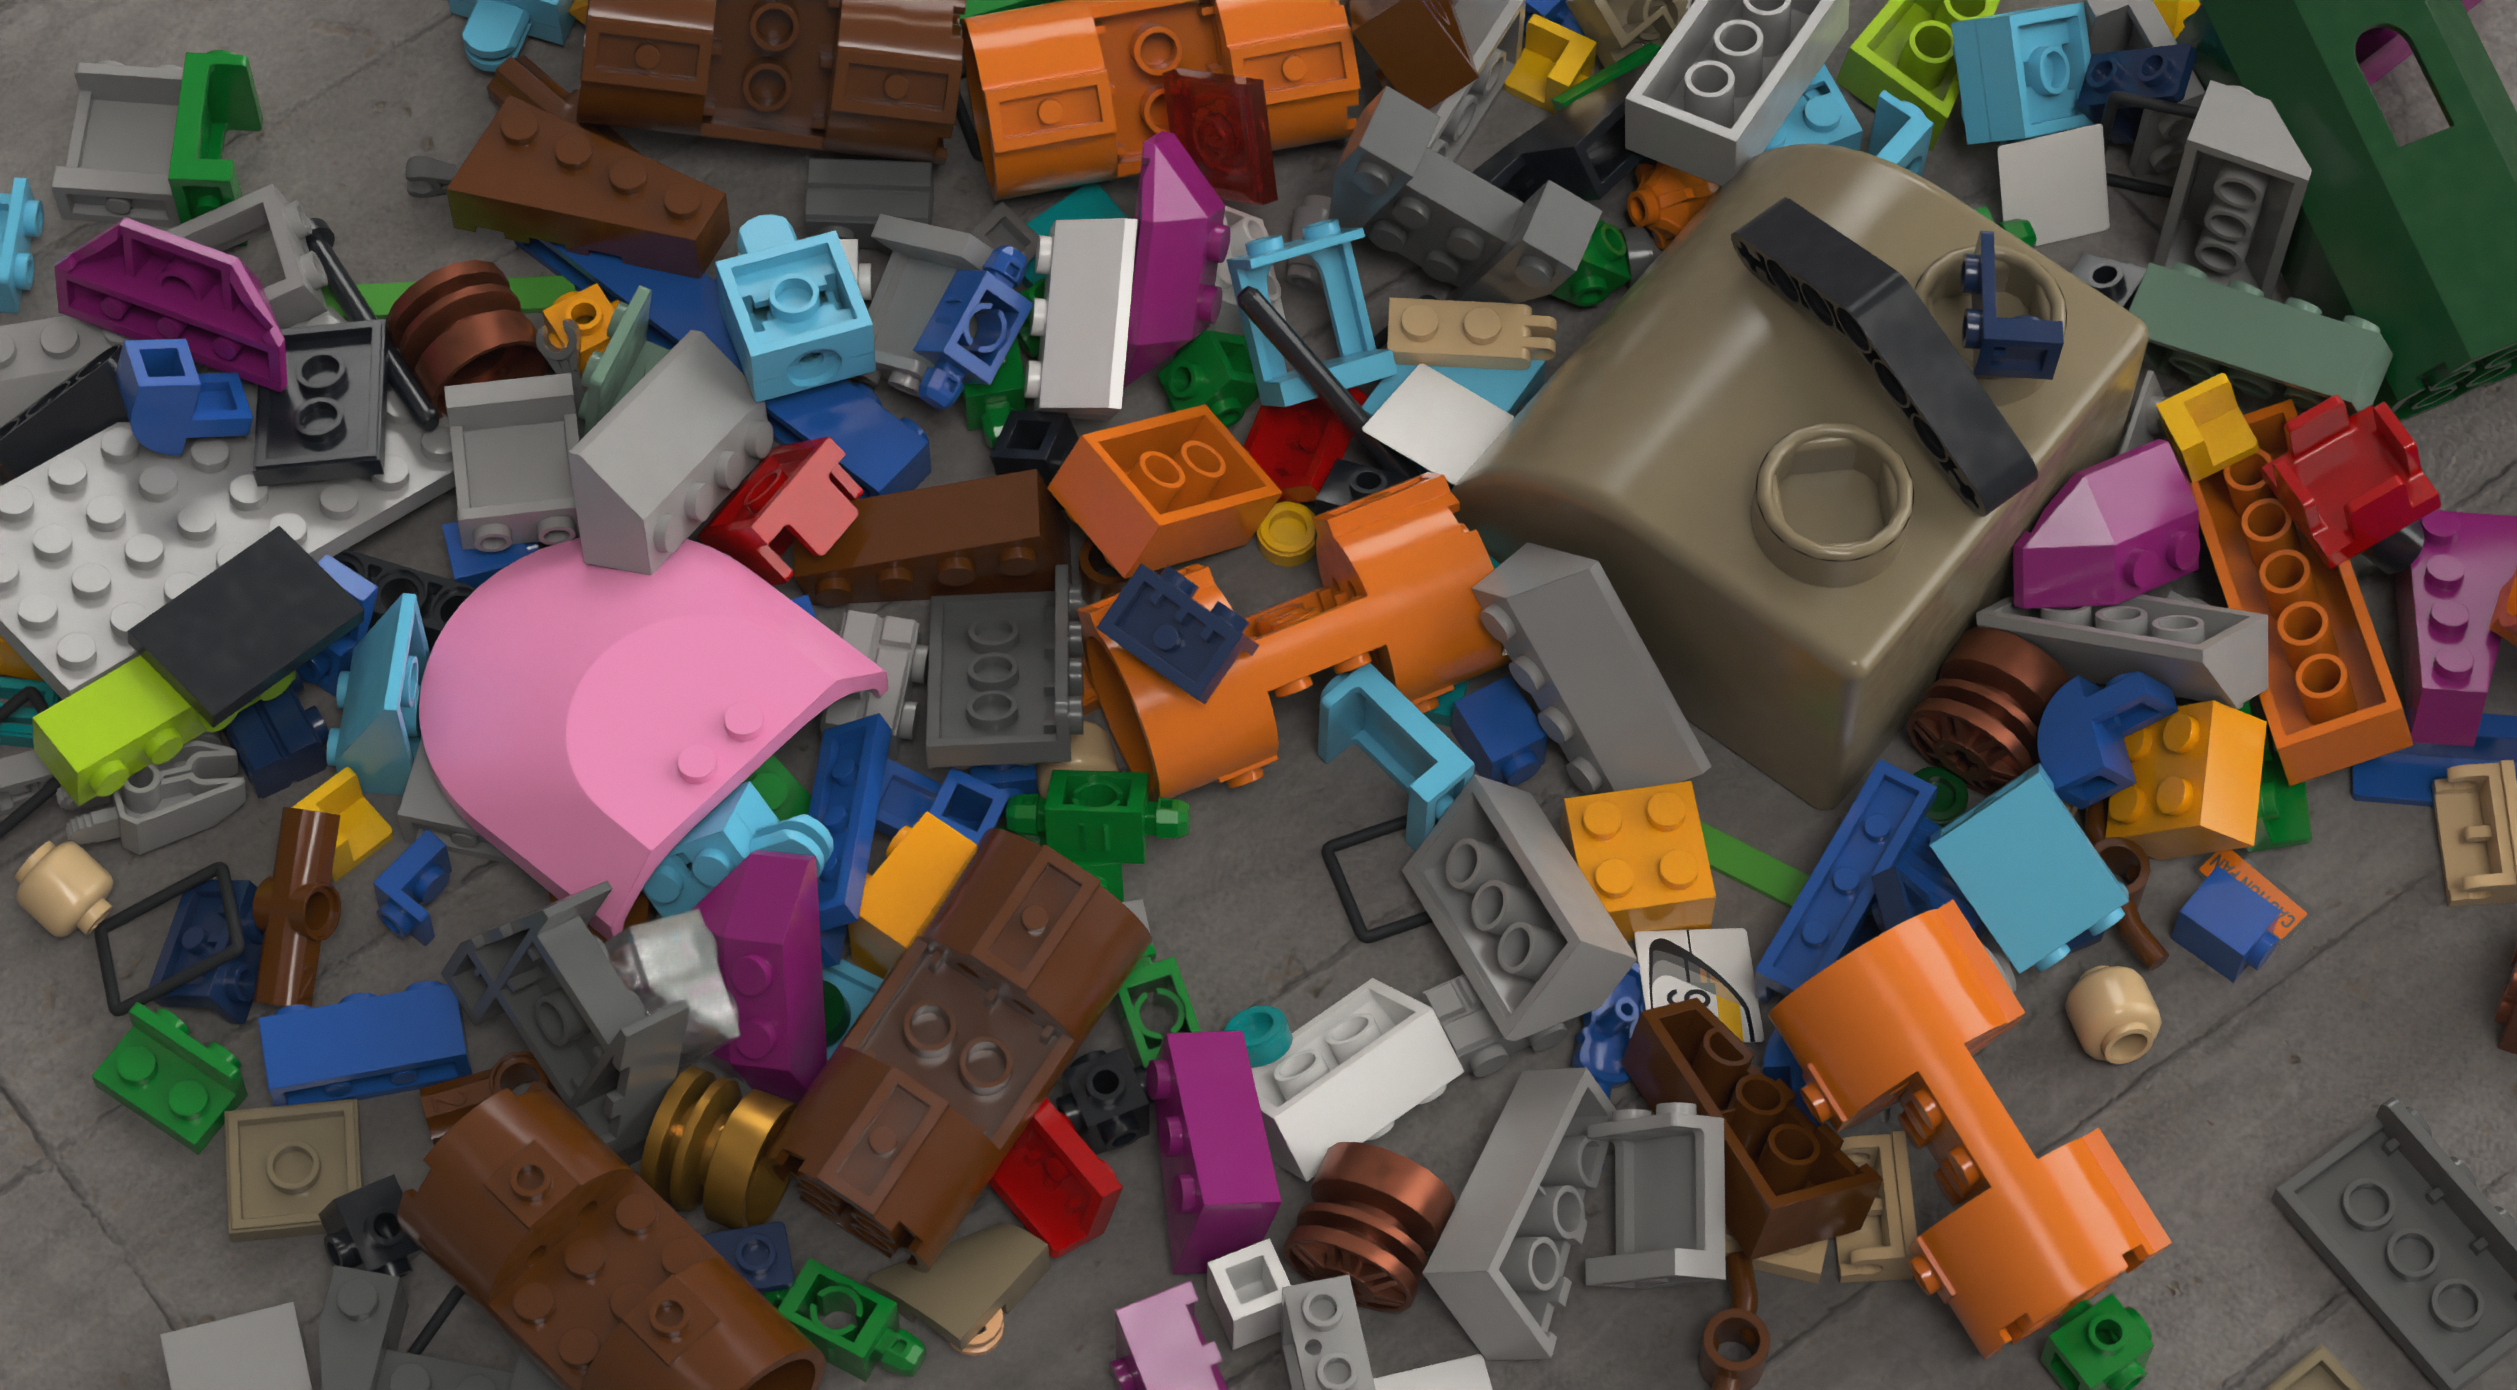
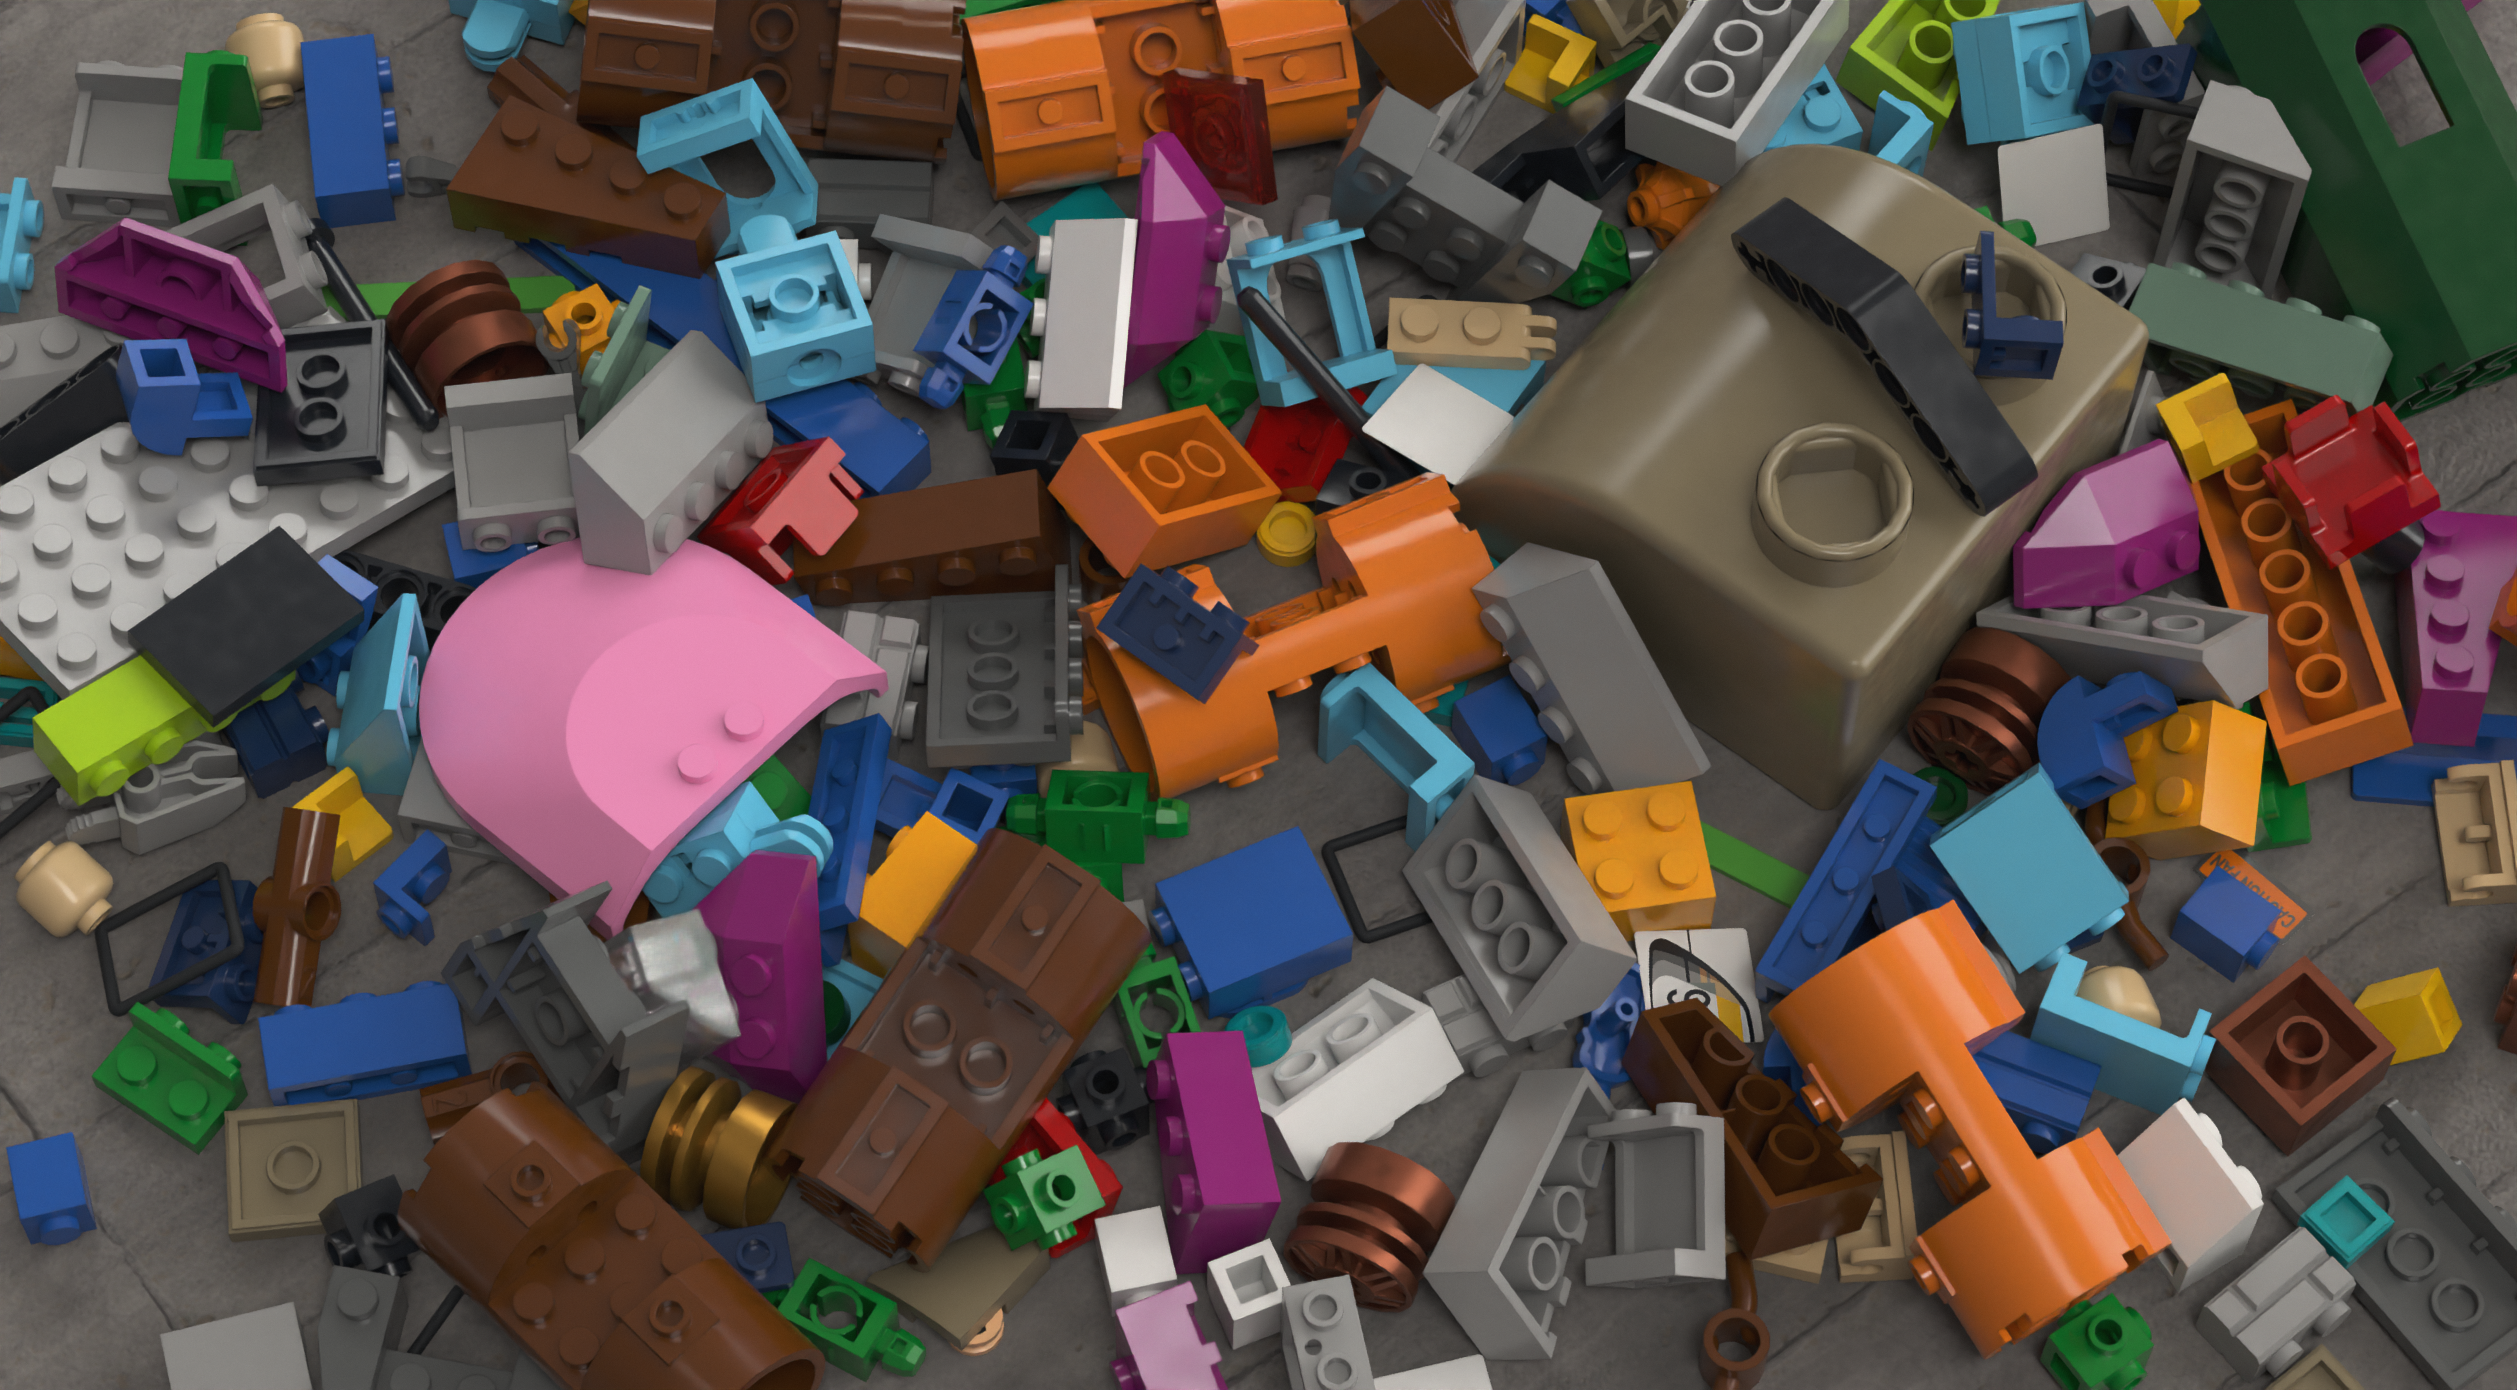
none -> blue brick [6,1132,97,1245]
none -> tan head [225,13,304,108]
none -> blue brick [300,34,405,228]
none -> medium azure panel [636,78,819,259]
none -> green brick [983,1145,1106,1251]
none -> white brick [1095,1206,1177,1317]
none -> blue brick [1149,826,1353,1020]
none -> blue brick [1972,1031,2102,1154]
none -> medium azure panel [2030,952,2216,1115]
none -> white slope [2117,1098,2264,1293]
none -> light grey brick [2196,1226,2356,1383]
none -> copper brick [2205,955,2397,1157]
none -> teal tile [2297,1175,2395,1269]
none -> yellow panel [2354,967,2463,1066]

